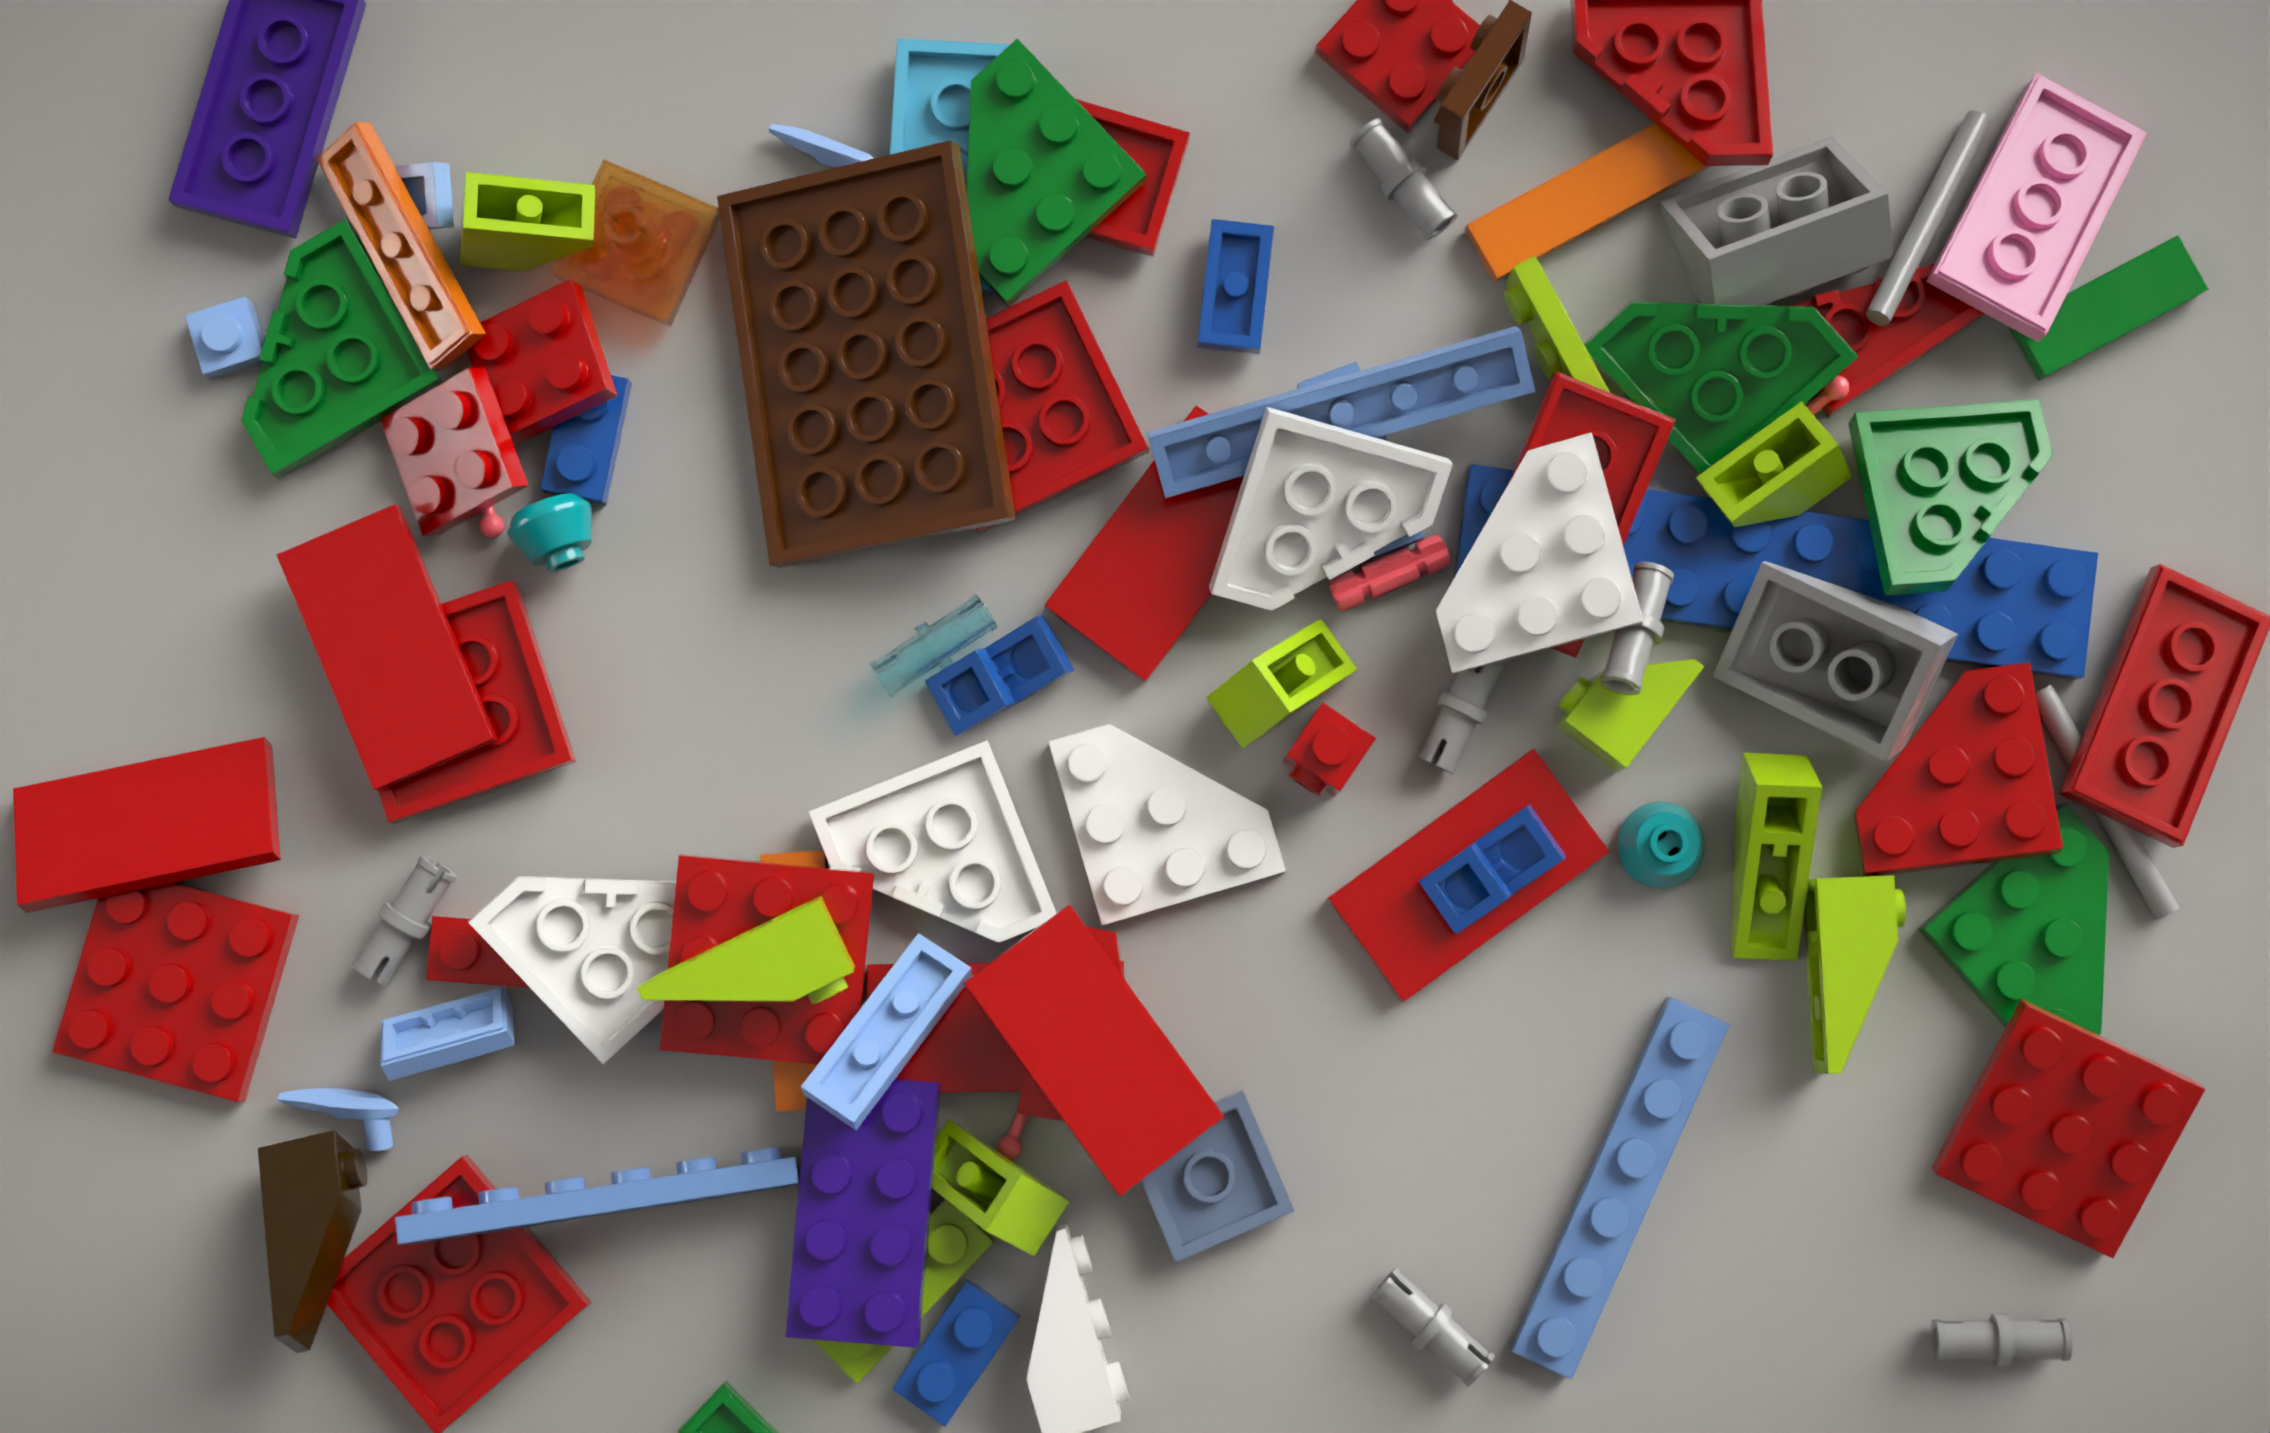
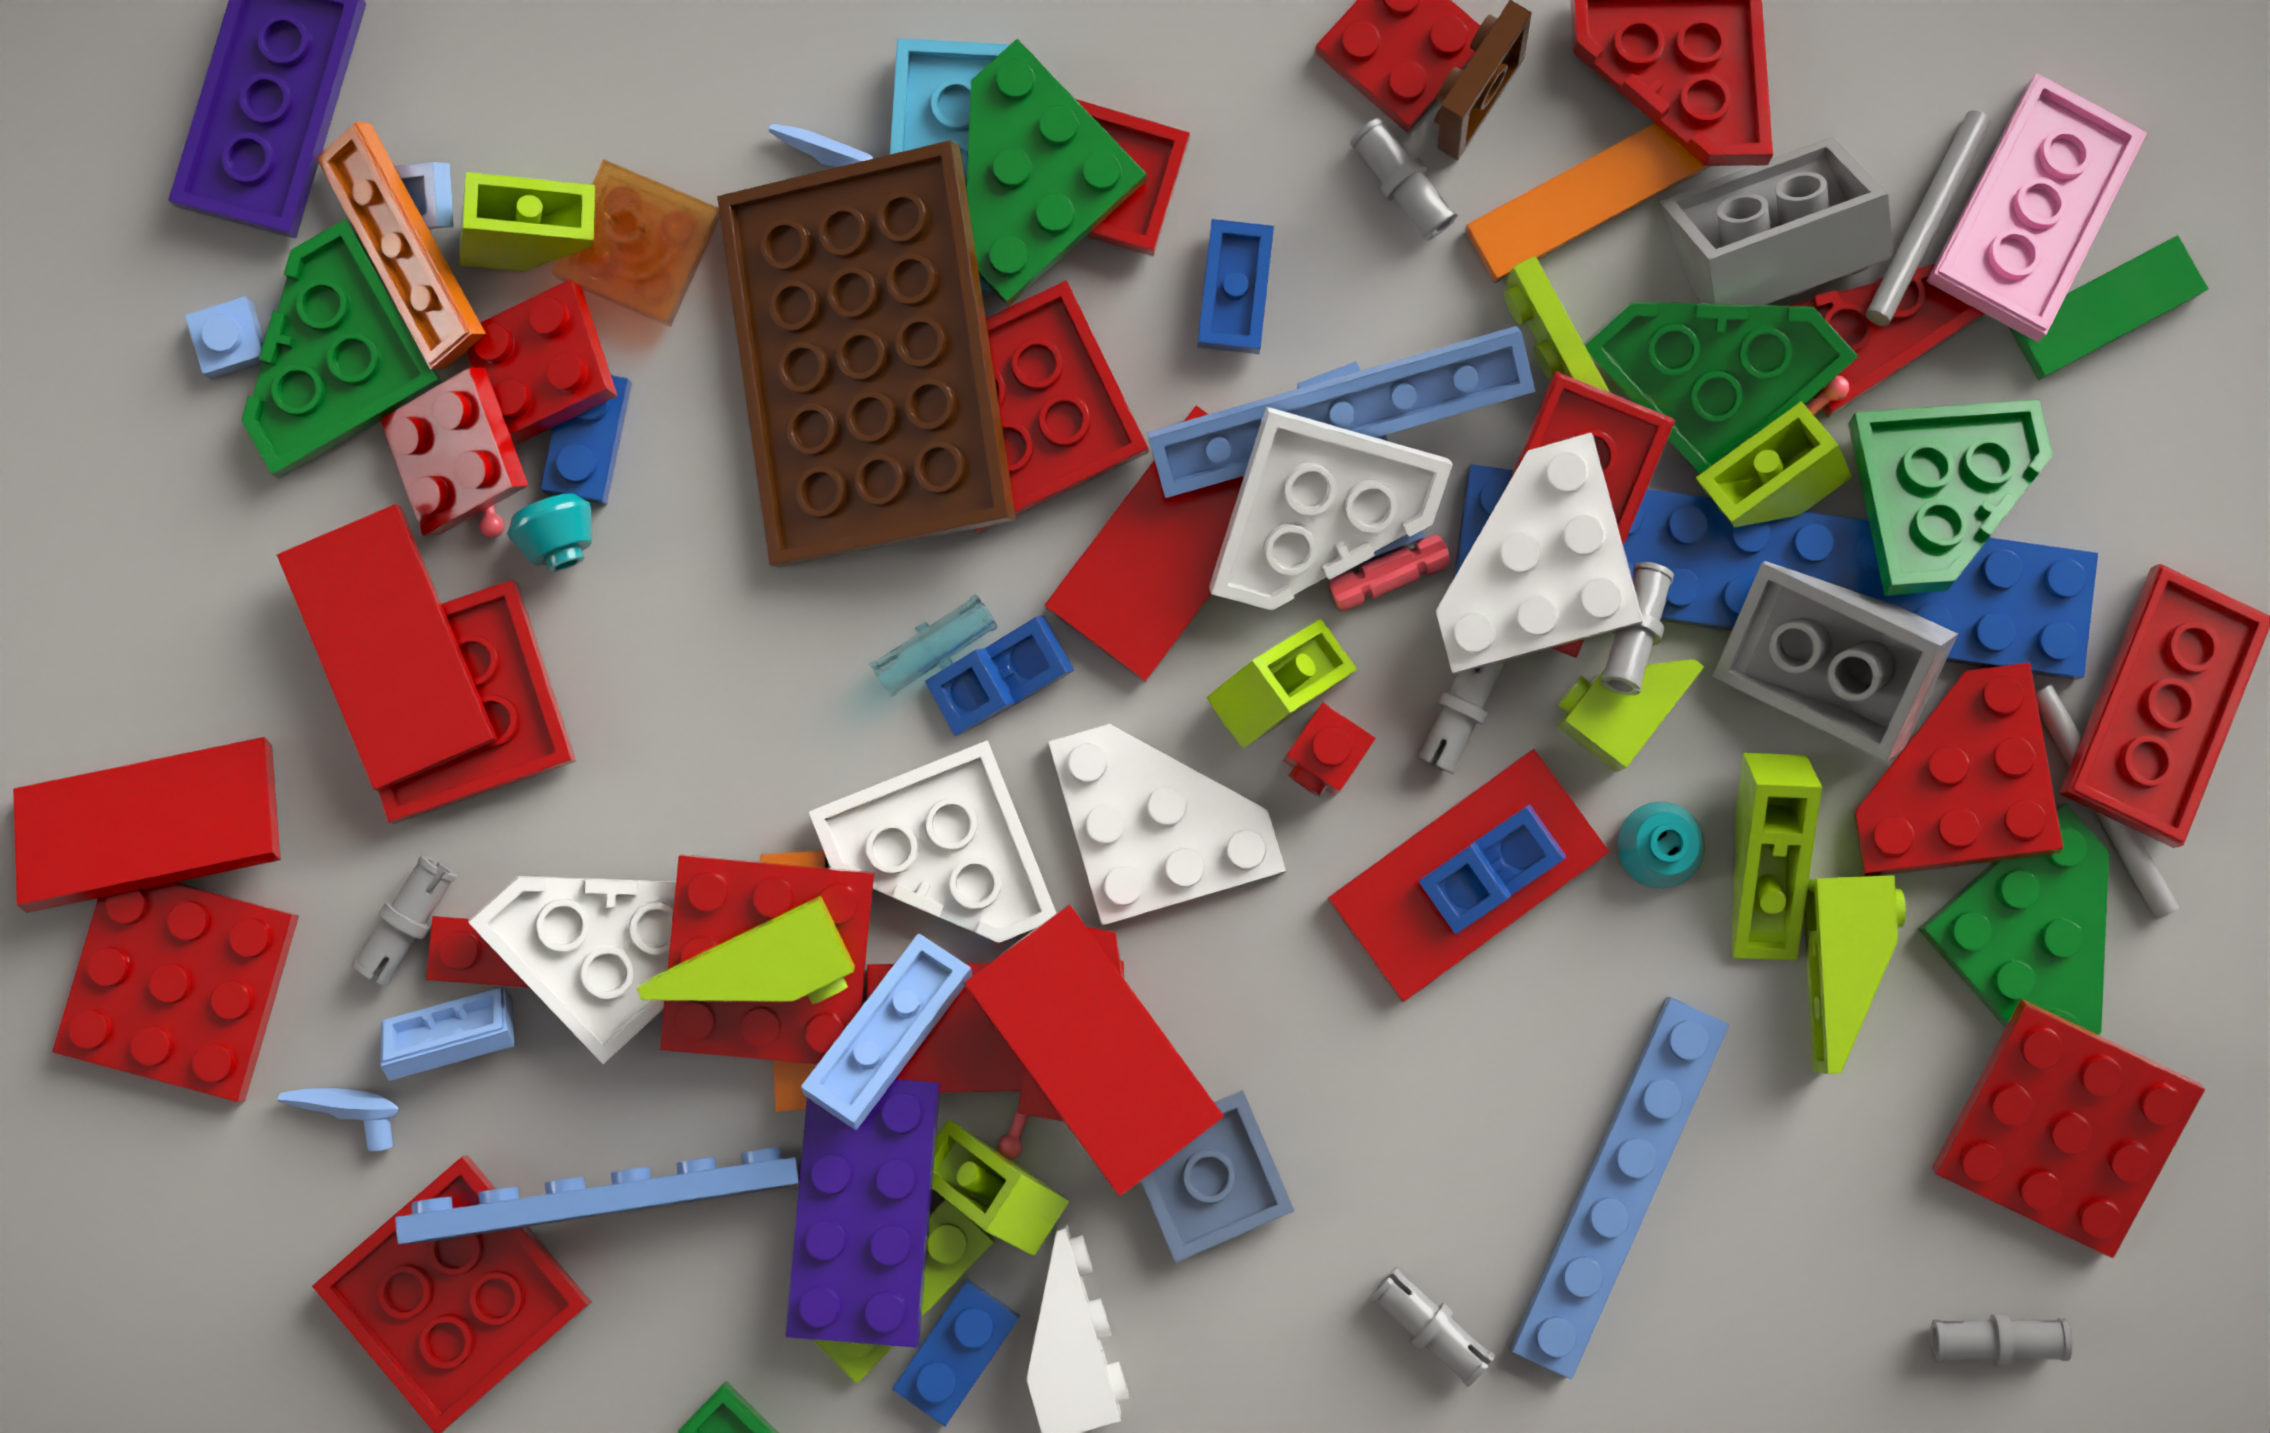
dark brown slope [258,1130,367,1353] -> none

